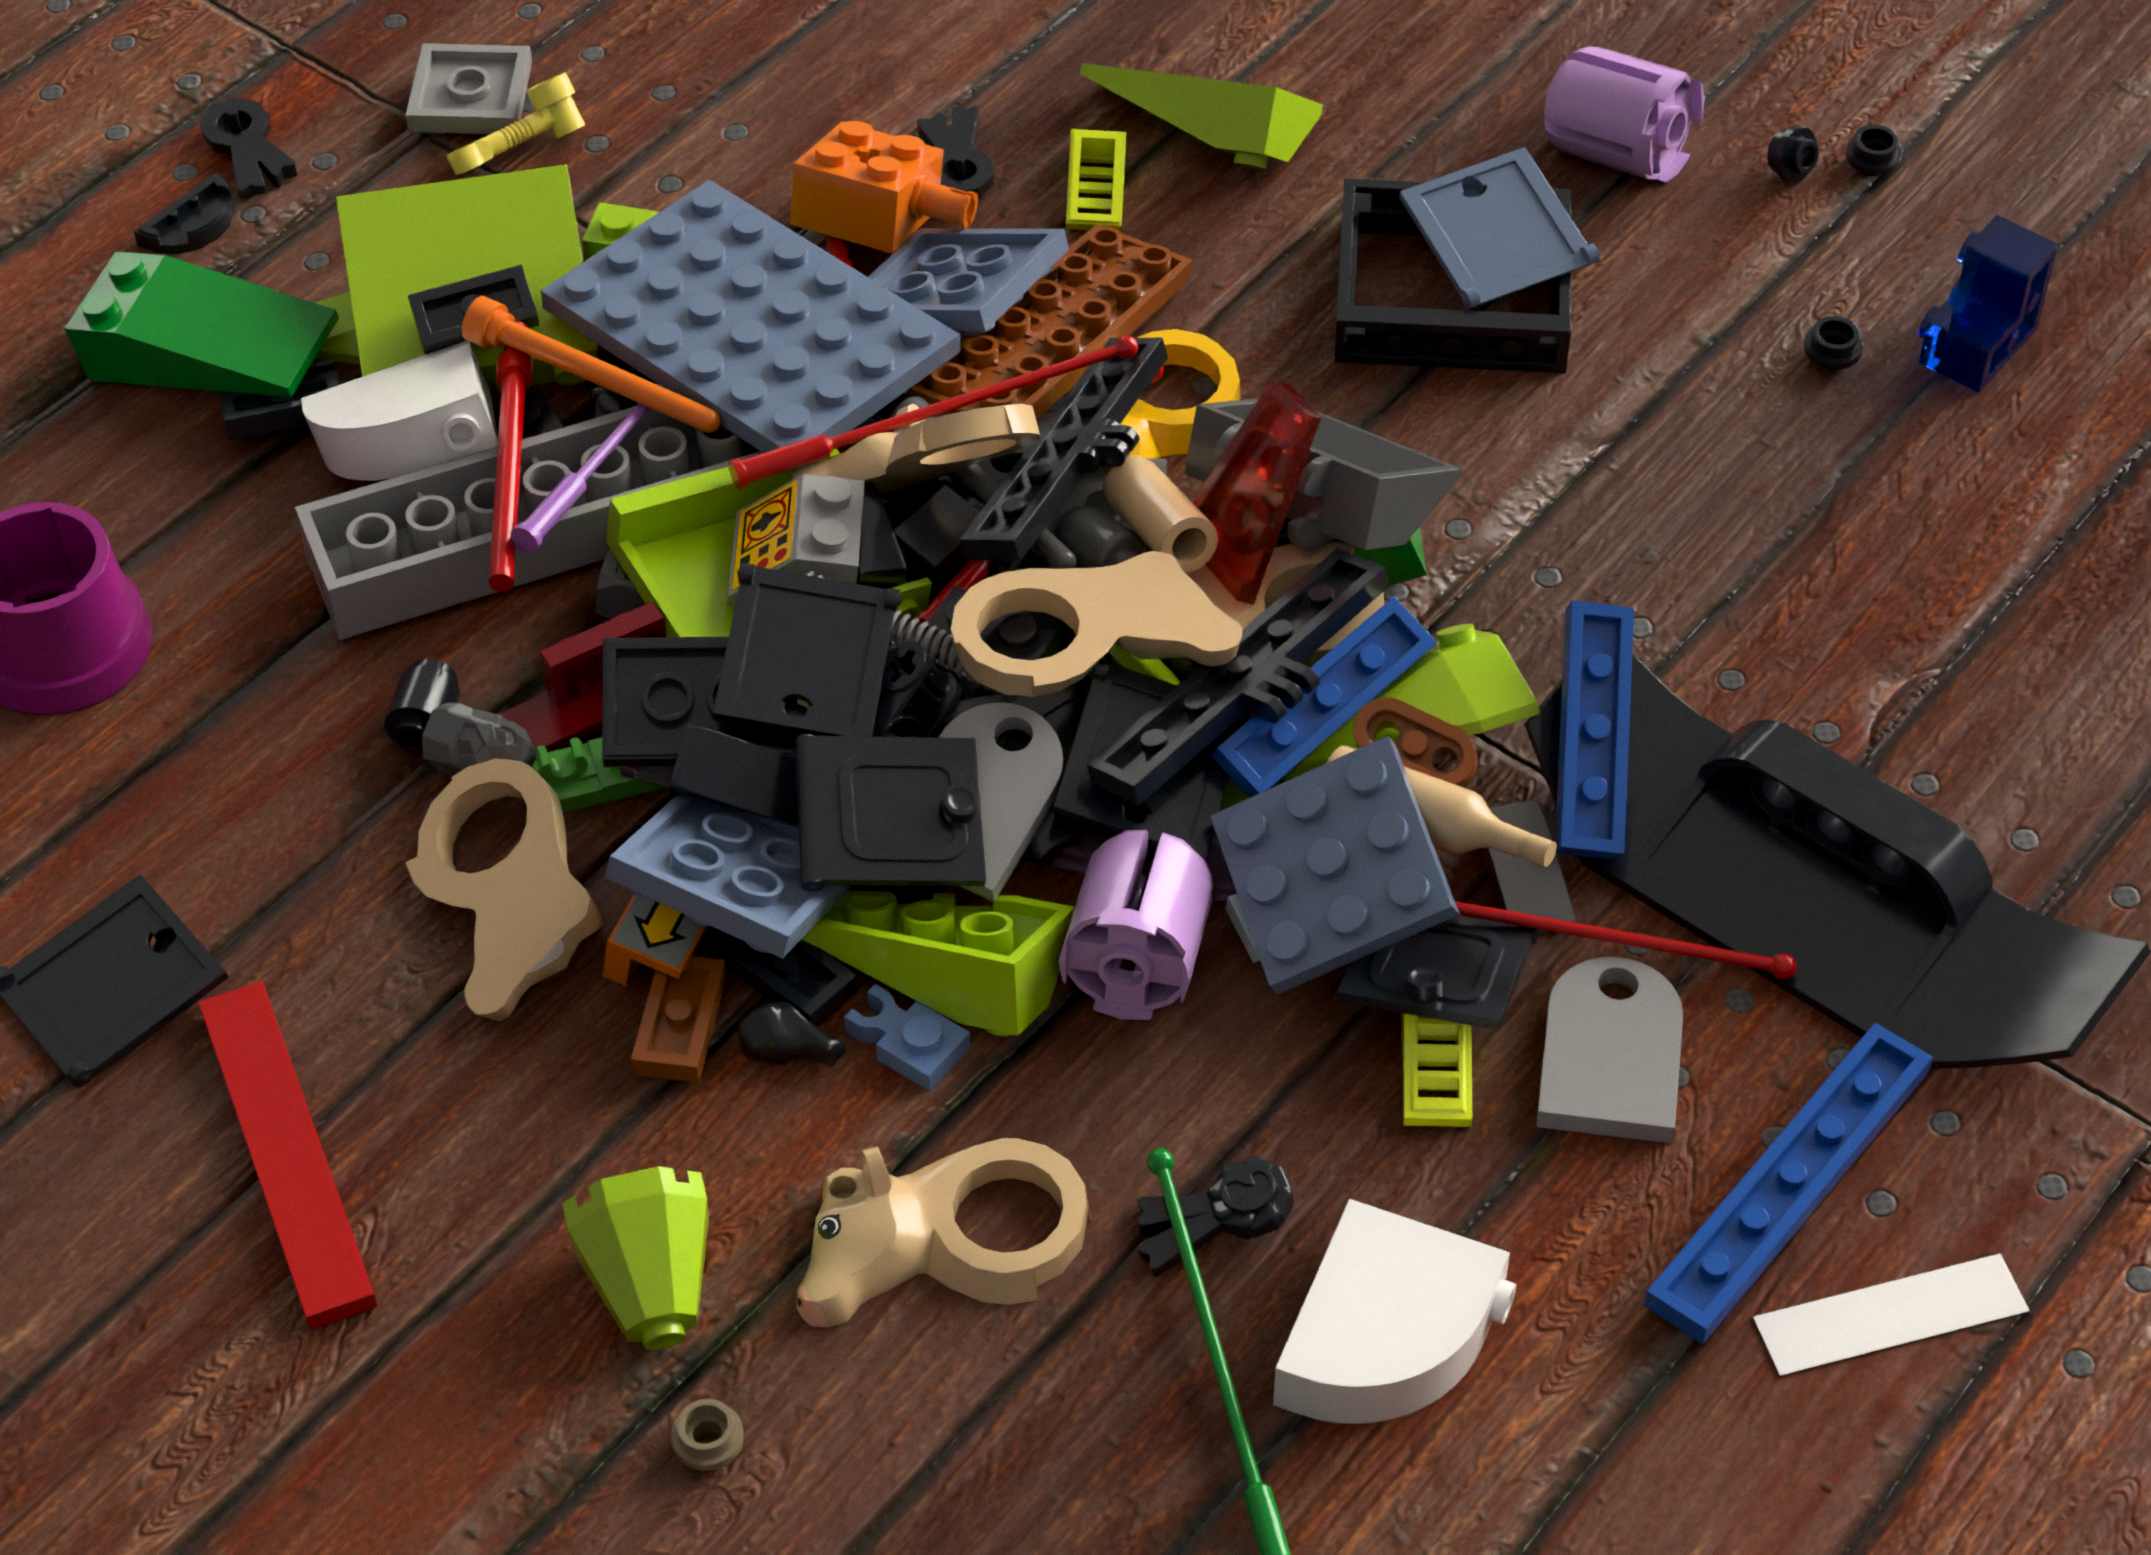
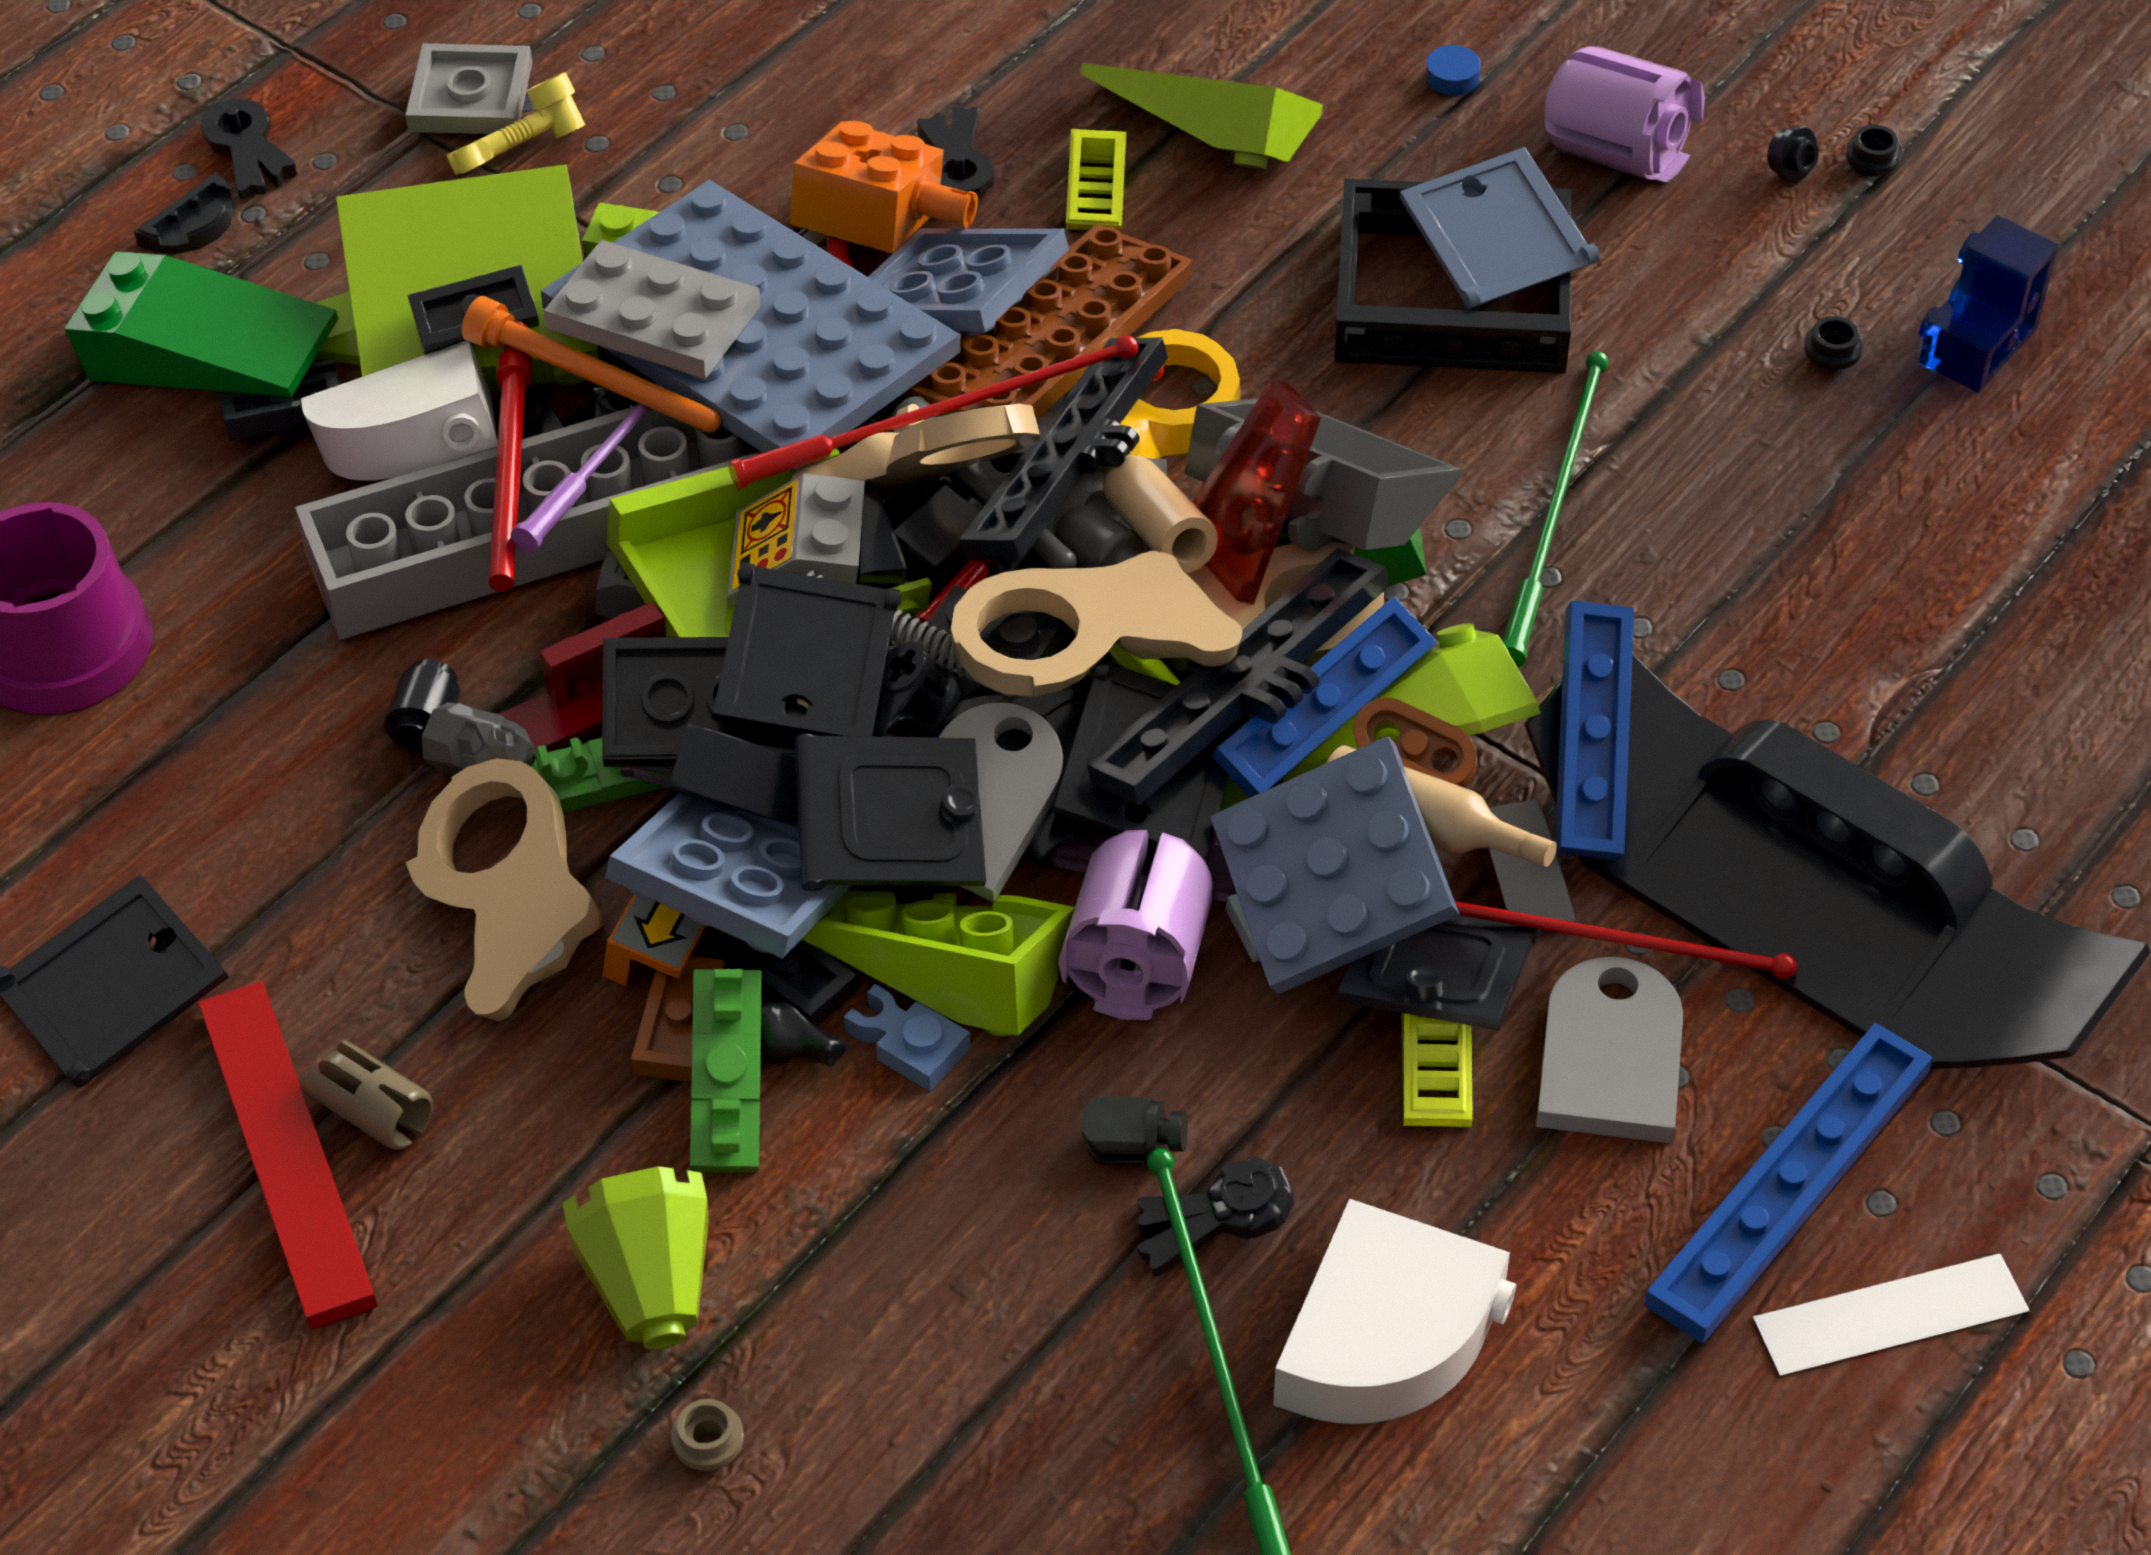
tan animal [797,1138,1092,1328] -> none
none -> dark tan arm [300,1039,433,1150]
none -> light grey plate [544,240,761,379]
none -> bright green plate [690,969,761,1173]
none -> pearl dark grey arm [1080,1096,1188,1165]
none -> blue tile [1425,45,1481,96]
none -> green piece [1502,351,1609,668]

